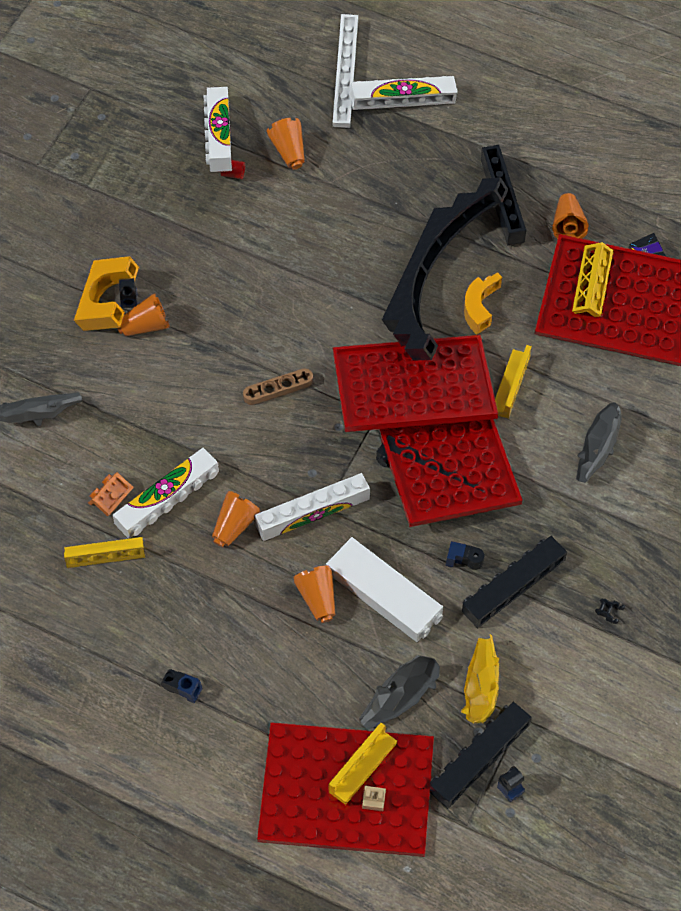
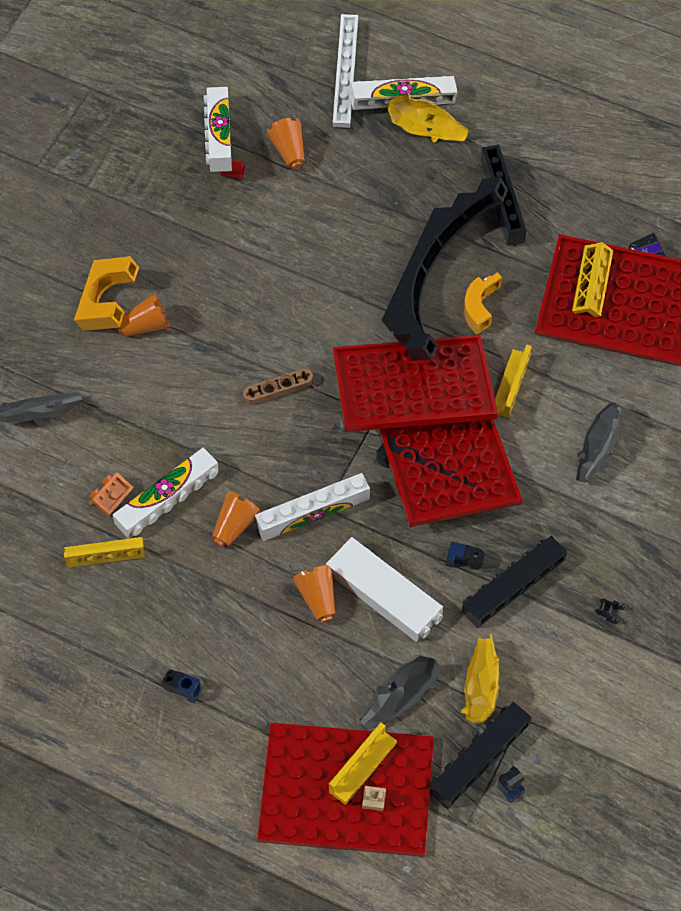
black leg [119,278,137,308] -> none
orange cone [552,193,589,239] -> none
none -> yellow piece [388,93,468,143]

